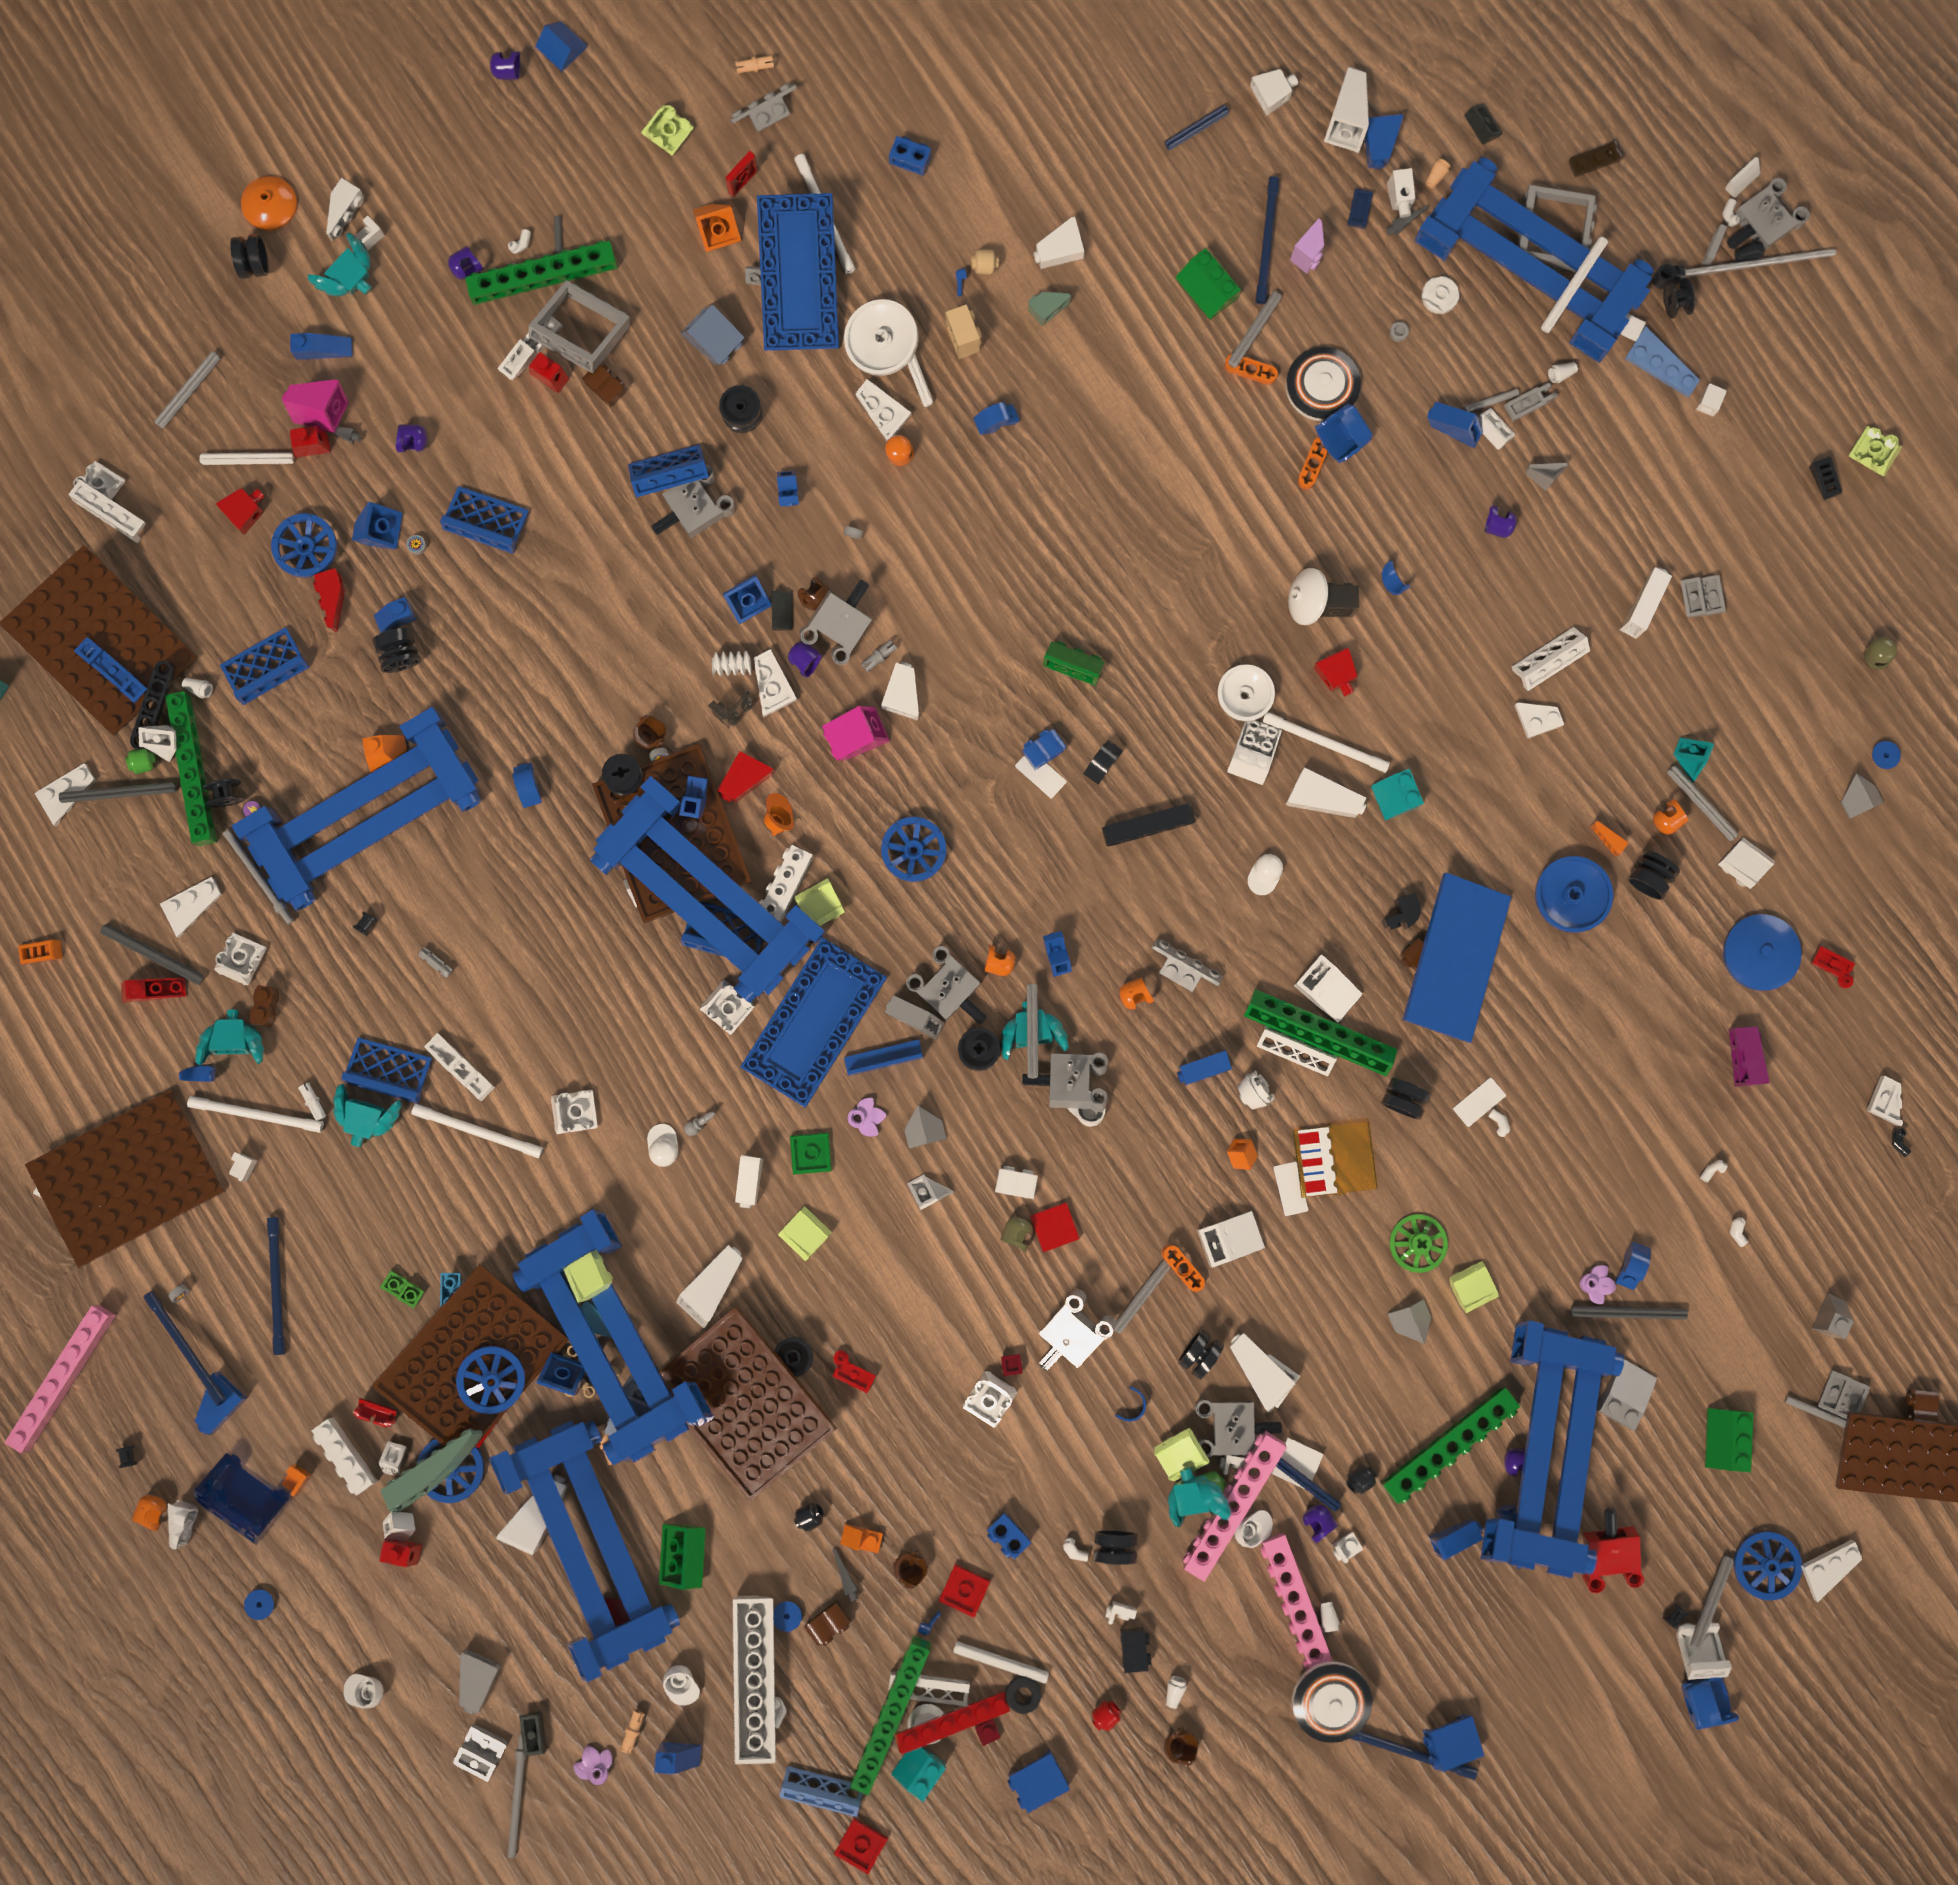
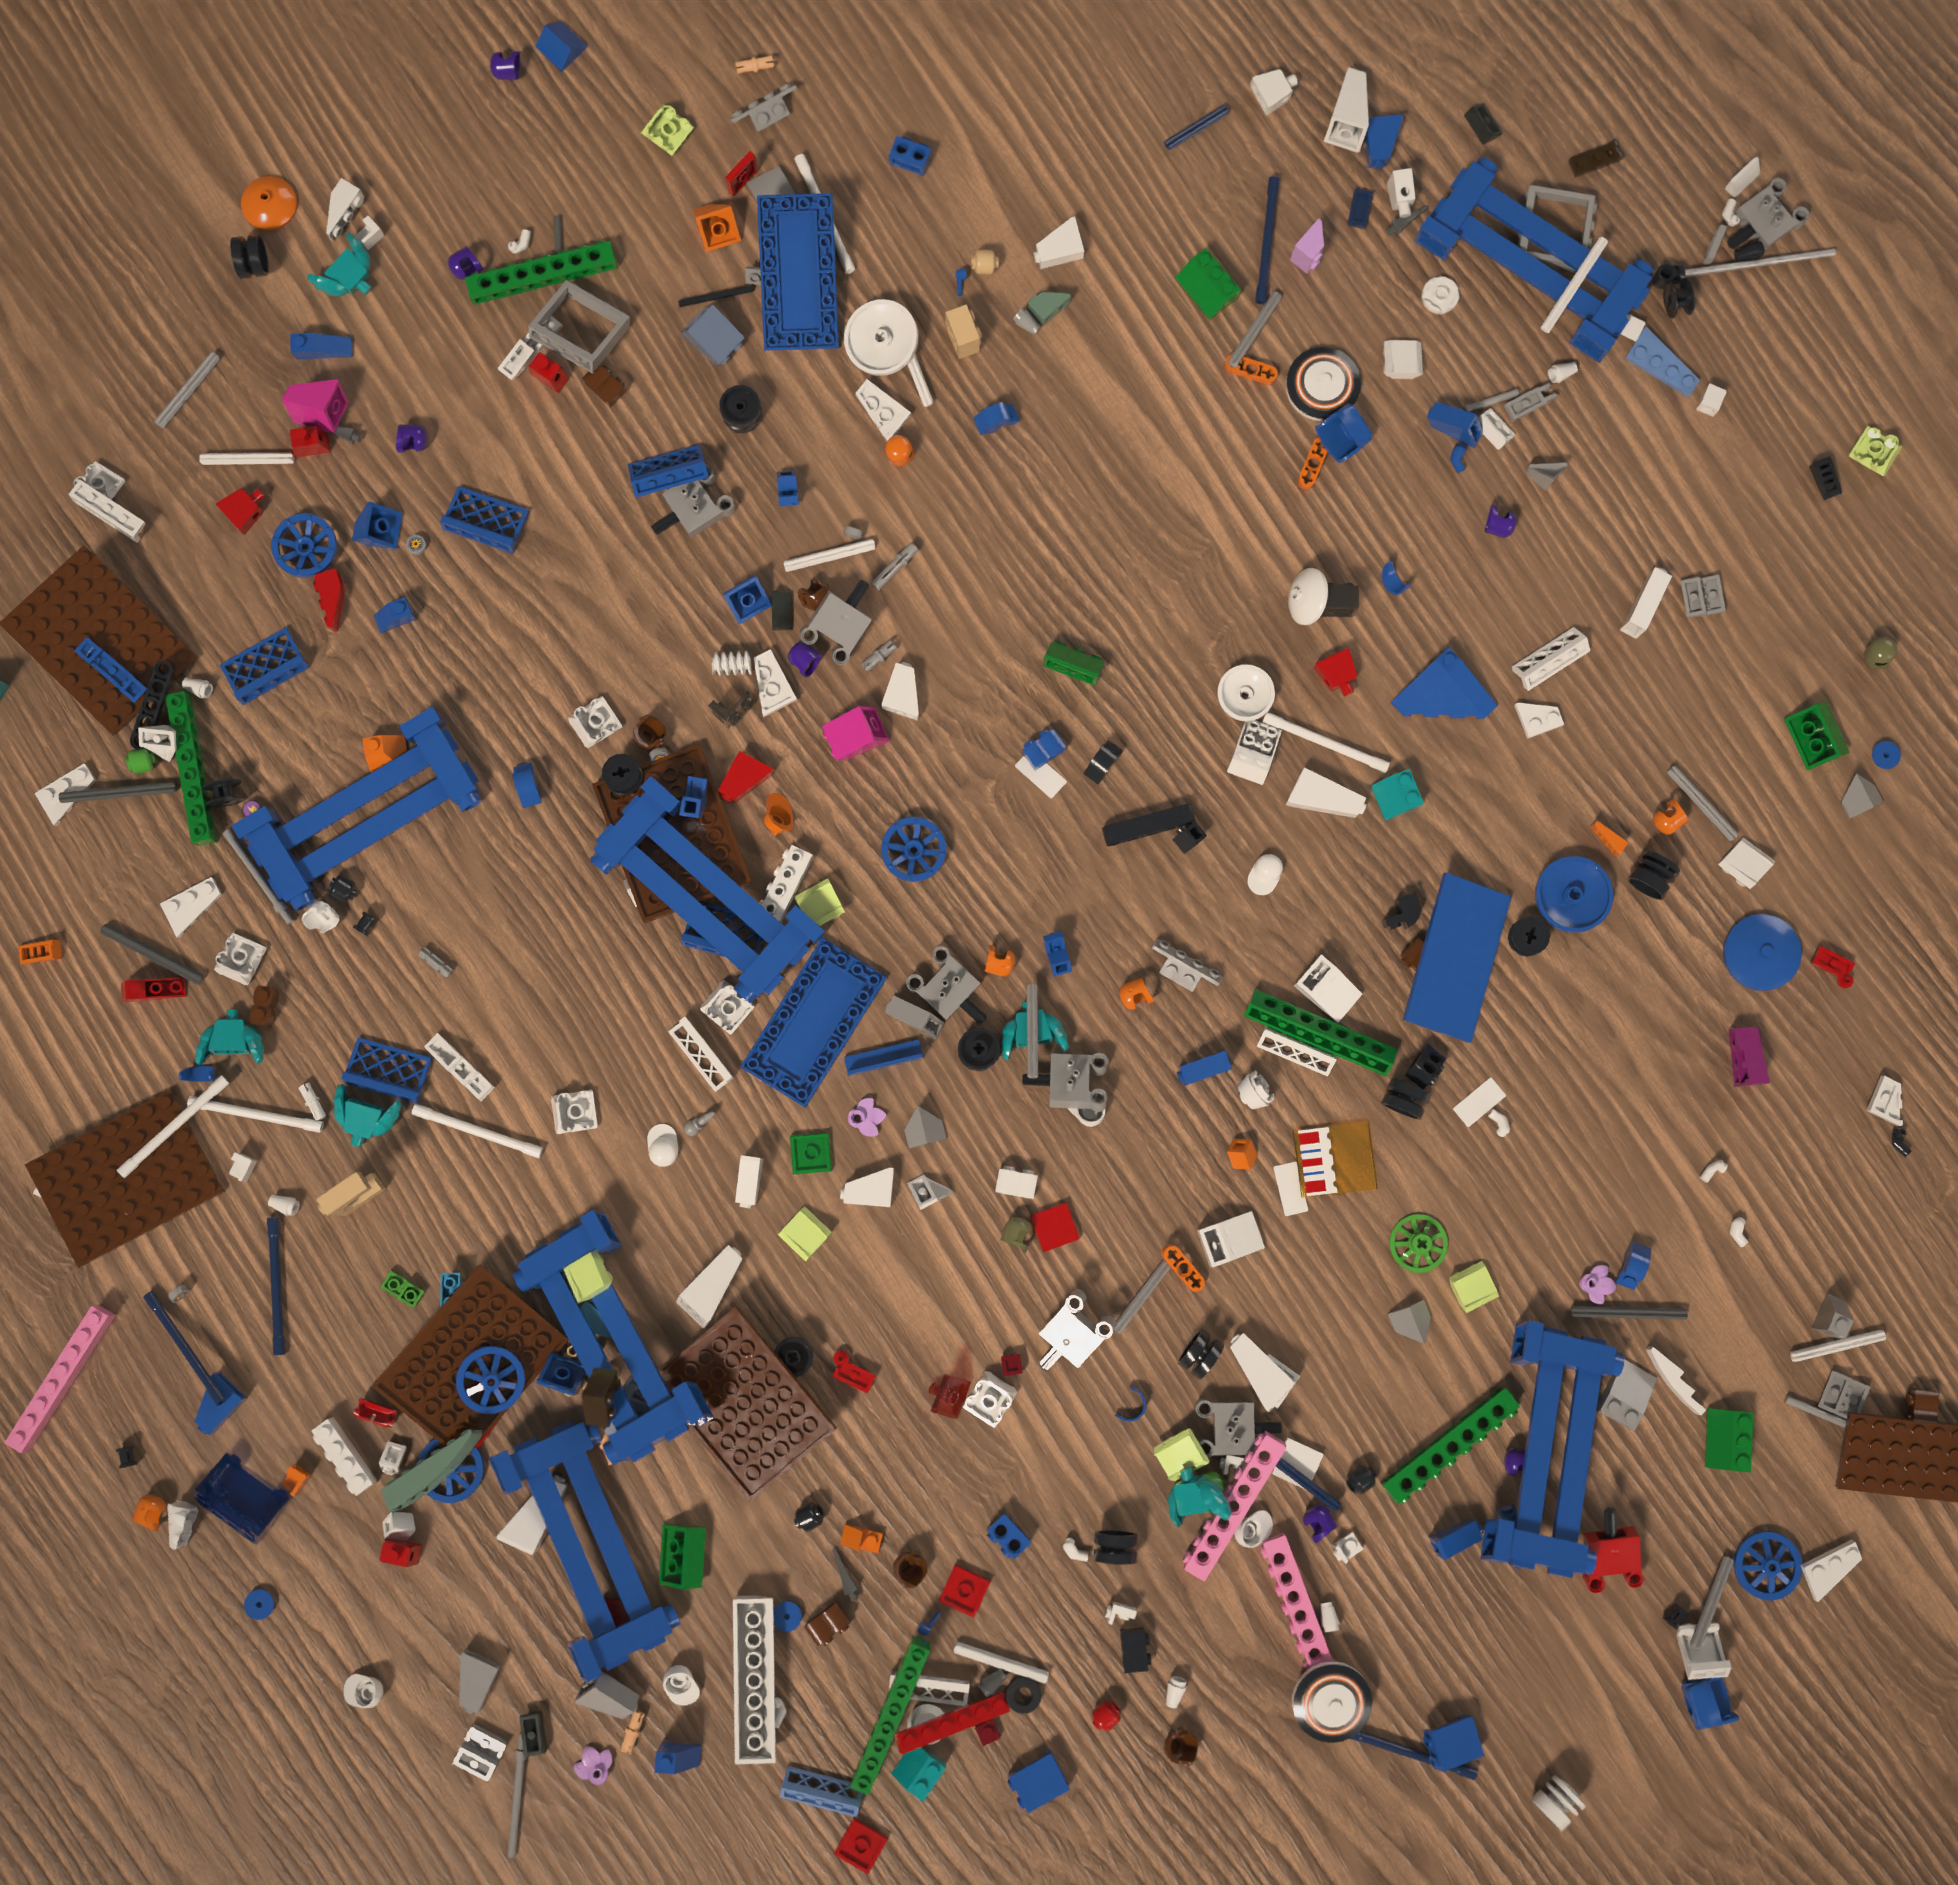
black wheel [372,628,421,673] -> none
light grey tile [1389,322,1409,342] -> none
light nougat cone [1425,159,1451,188] -> none
teal slope [1673,738,1714,783] -> none
none -> white piece [117,1075,230,1178]
none -> white cone [268,1195,300,1216]
none -> white hair [302,901,340,933]
none -> tan arch [316,1172,386,1216]
none -> black head [326,875,357,904]
none -> white slope [568,696,622,748]
none -> light grey slope [574,1671,640,1719]
none -> dark brown brick [581,1367,621,1427]
none -> white fence [668,1017,734,1092]
none -> black bar [678,285,752,308]
none -> light grey slope [746,166,795,202]
none -> white axle [784,539,875,572]
none -> white slope [840,1168,894,1207]
none -> light grey pin [871,542,919,591]
none -> clear red tile [929,1374,971,1419]
none -> dark grey cone [977,1669,1007,1697]
none -> light grey cone [1012,308,1041,335]
none -> black brick [1172,821,1207,854]
none -> white slope [1383,340,1423,379]
none -> blue slope [1391,648,1498,719]
none -> black brick [1405,1044,1446,1089]
none -> blue arm [1450,445,1466,474]
none -> black piece [1508,917,1550,957]
none -> white wheel [1531,1775,1586,1831]
none -> white slope [1646,1346,1706,1416]
none -> green slope [1784,701,1850,771]
none -> white axle [1790,1330,1886,1362]

